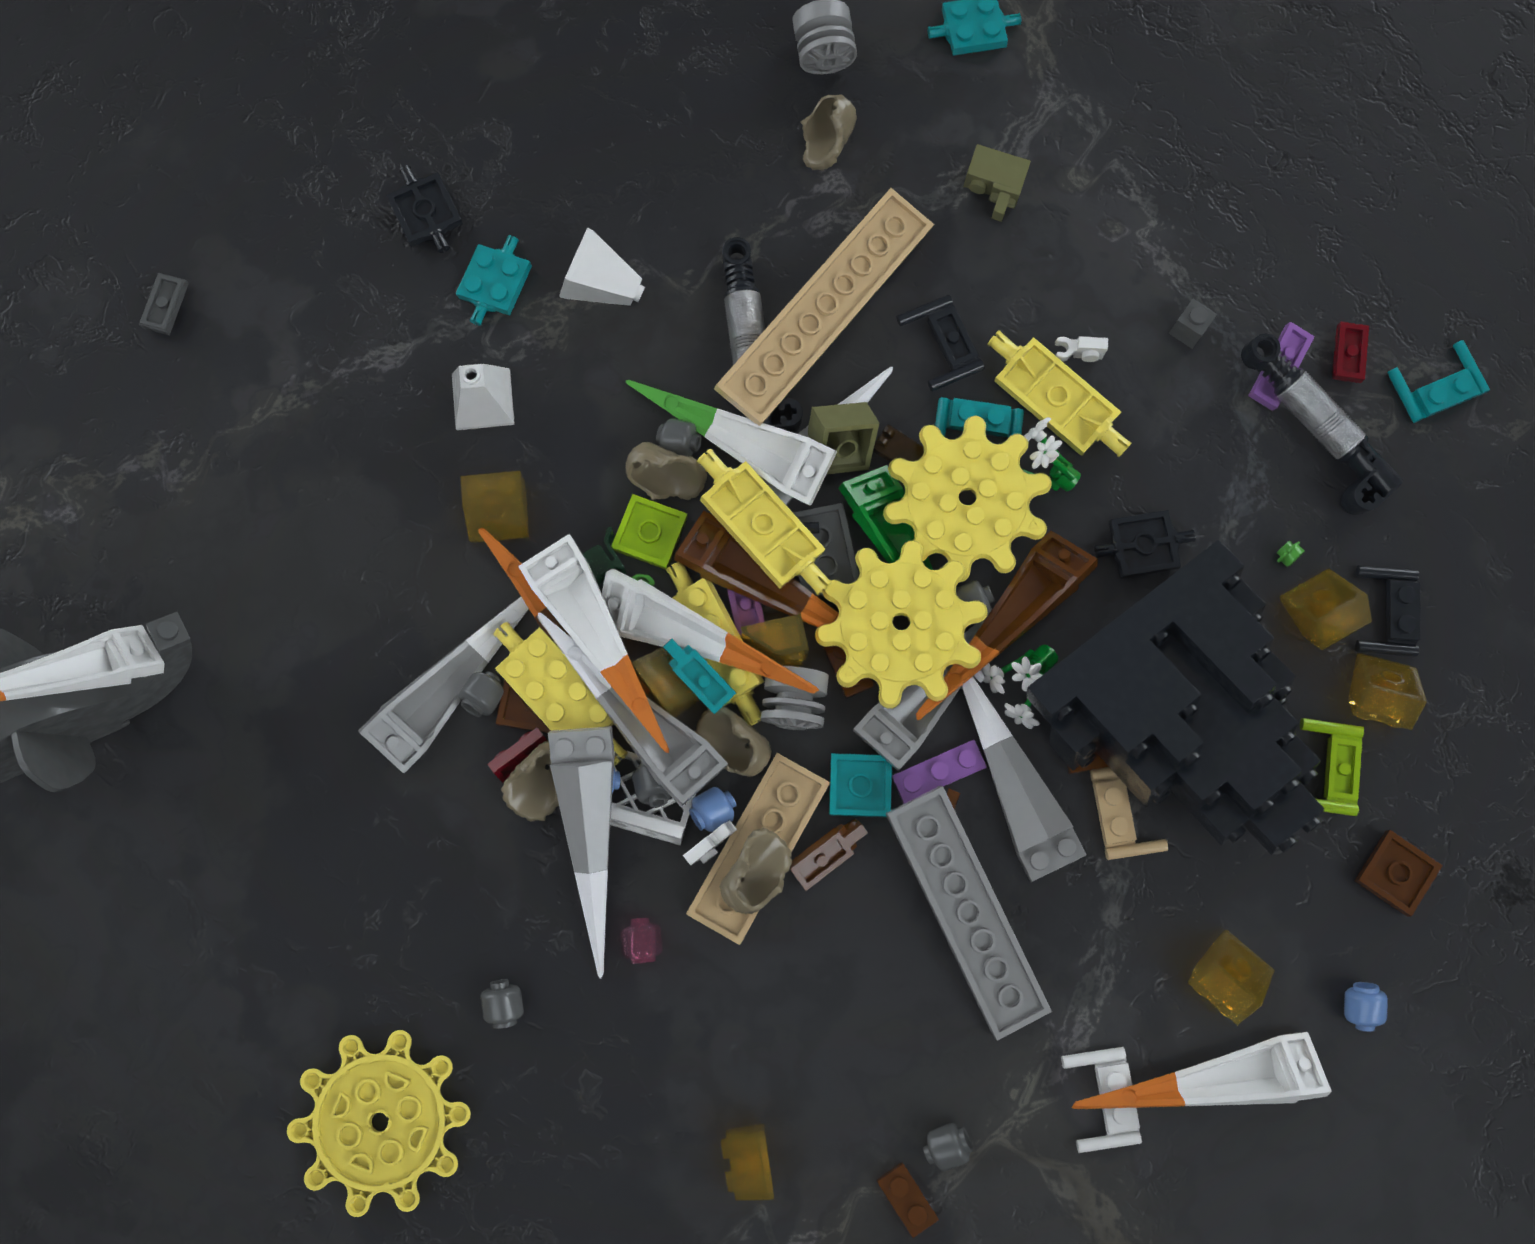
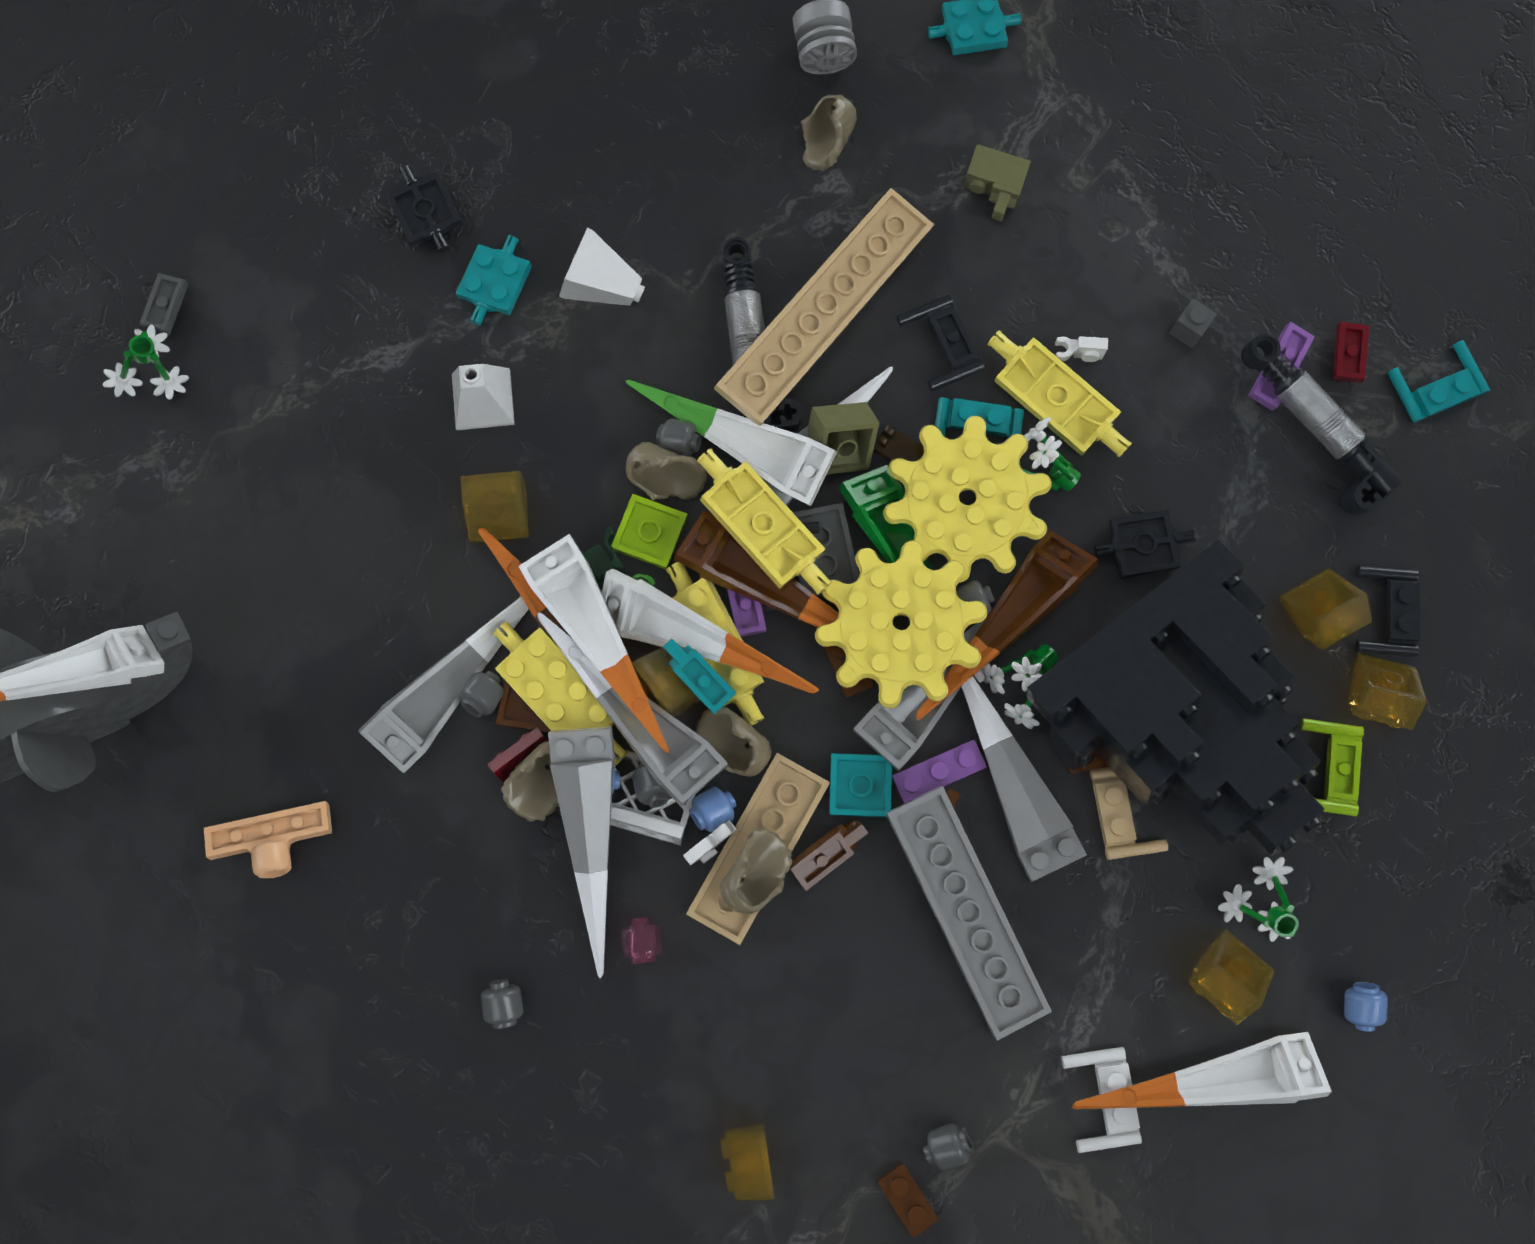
light yellow plate [287,1030,471,1217] -> none
clear yellow slope [741,614,809,667] -> none
light grey wheel [761,666,829,730] -> none
bright green plate [1277,541,1305,567] -> none
reddish brown plate [1355,830,1443,917] -> none
none -> white plant [103,324,189,400]
none -> light nougat plate [204,801,332,878]
none -> plant [1218,857,1299,942]

